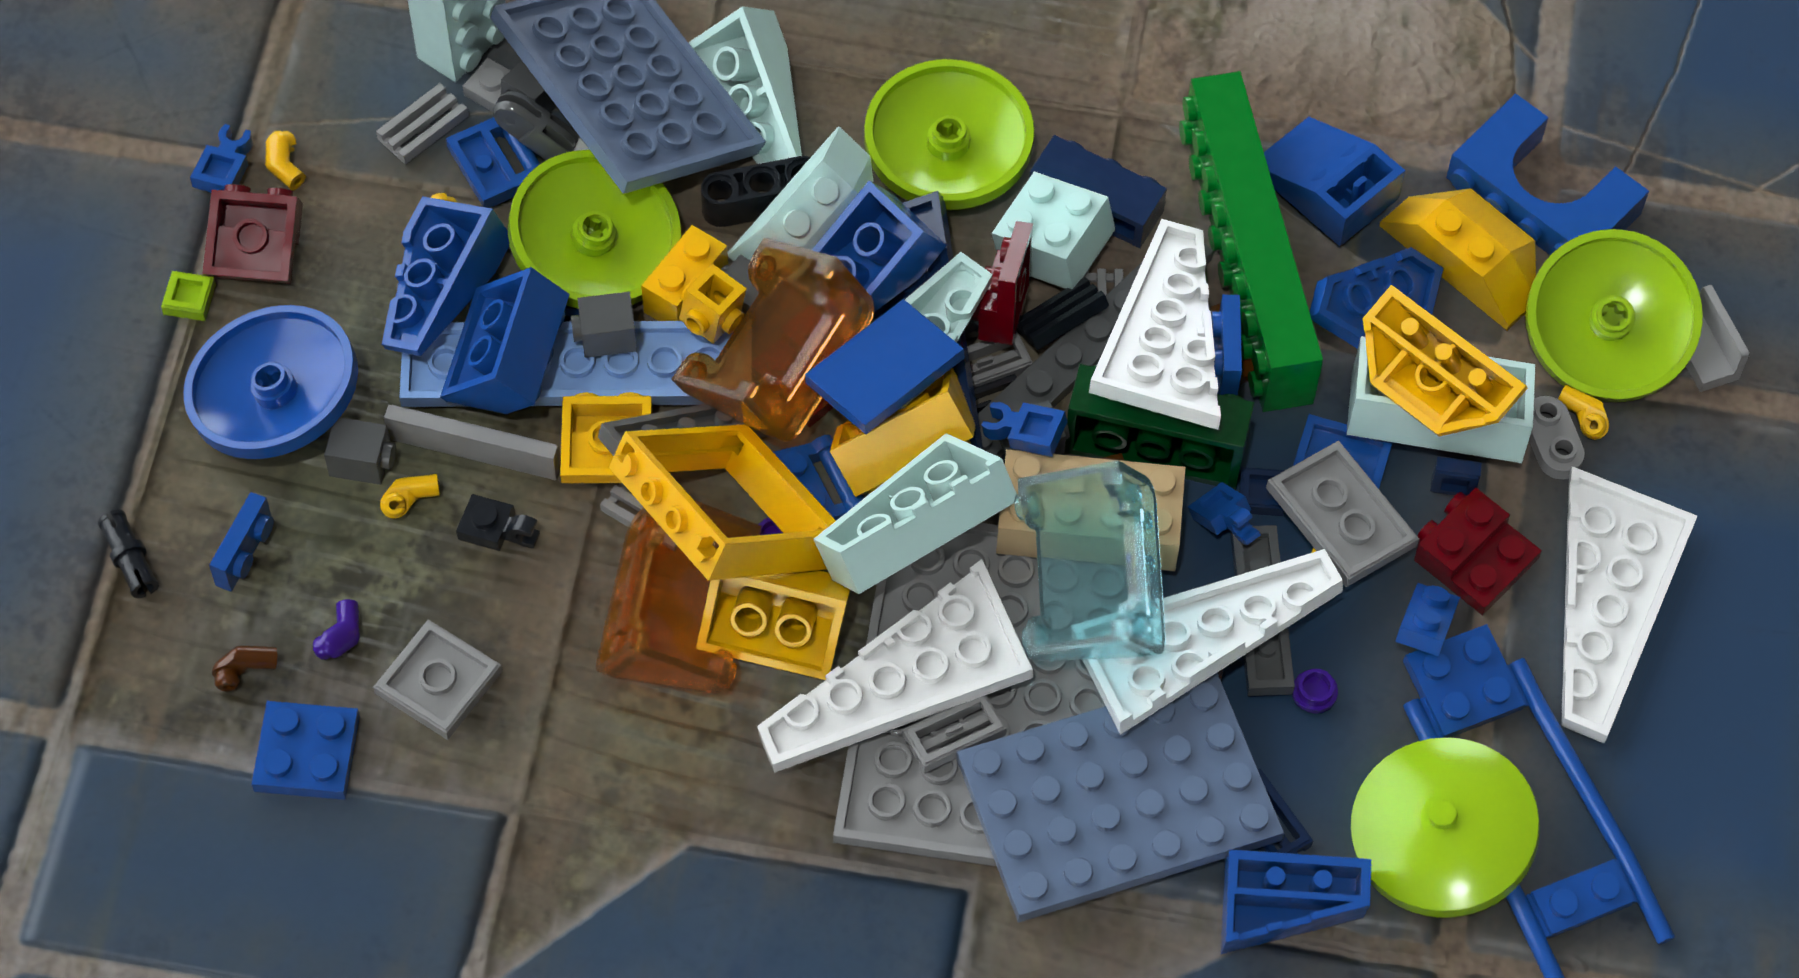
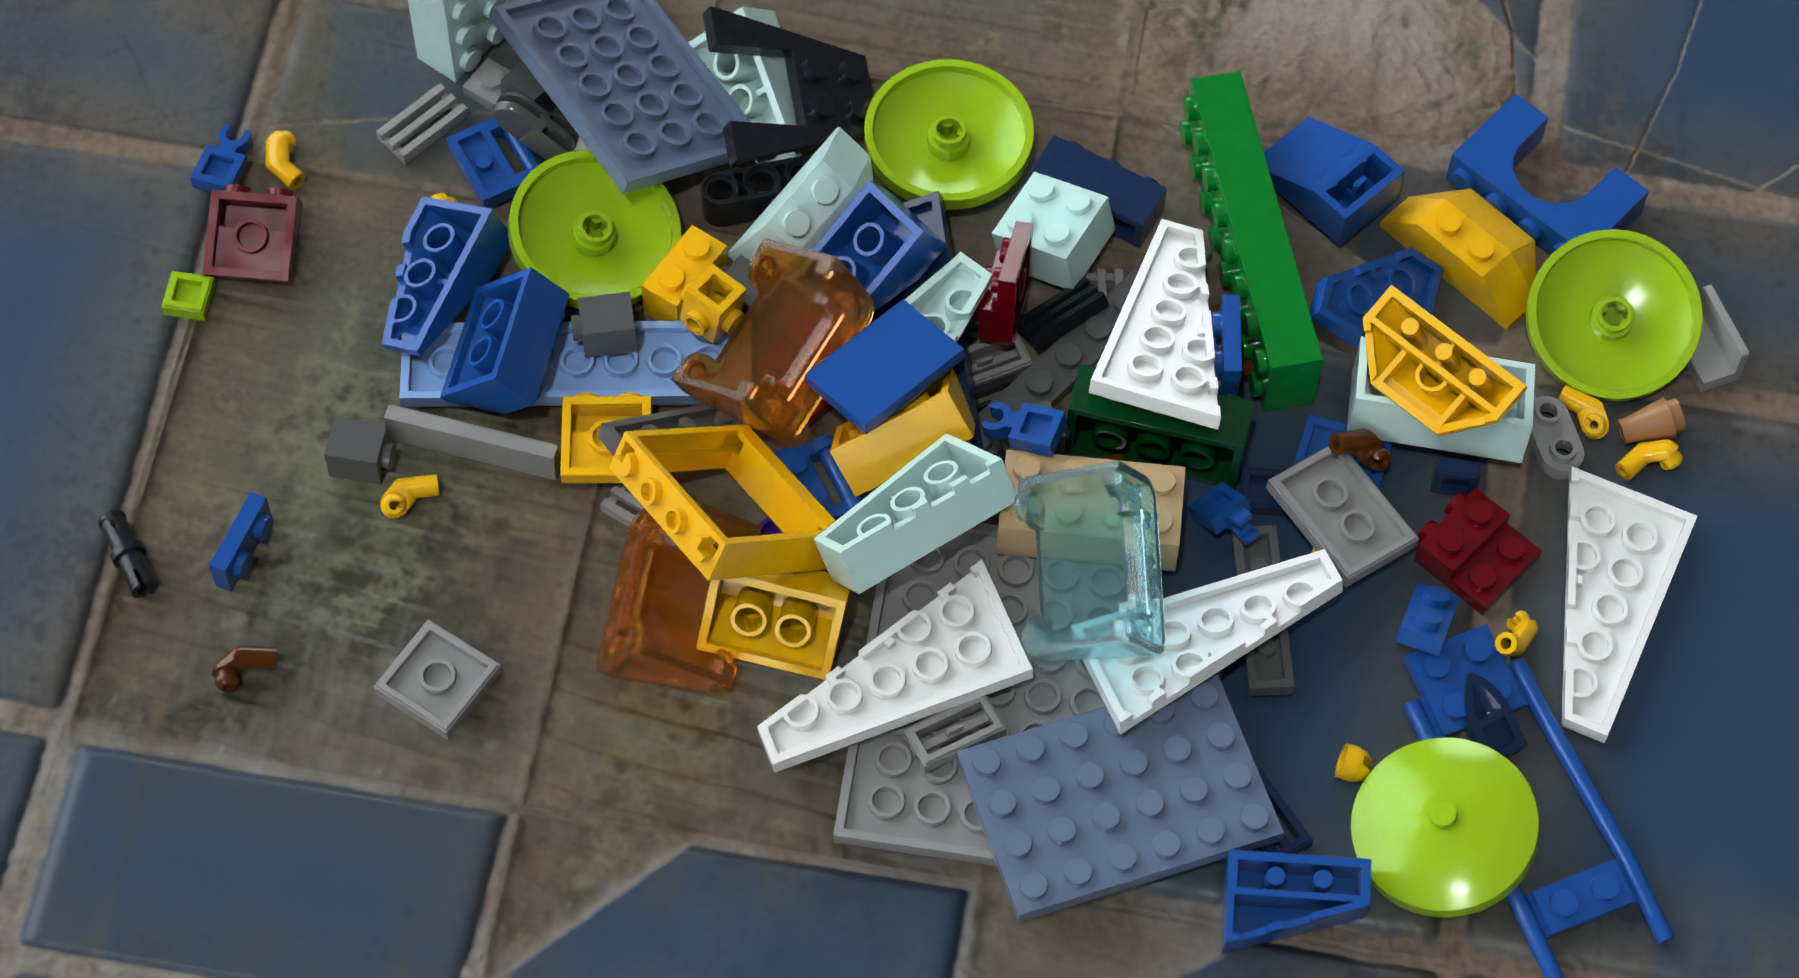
blue dish [183,305,358,459] -> none
blue plate [251,701,360,800] -> none
dark purple arm [313,599,360,660] -> none
black plate [456,494,540,551] -> none
dark purple plate [1292,668,1338,713] -> none
none -> black wing [702,6,873,167]
none -> reddish brown arm [1328,428,1391,471]
none -> yellow hinge [1335,743,1372,783]
none -> dark blue plate [1464,672,1529,757]
none -> yellow arm [1495,611,1538,657]
none -> yellow arm [1615,439,1683,481]
none -> medium nougat cone [1616,397,1686,445]

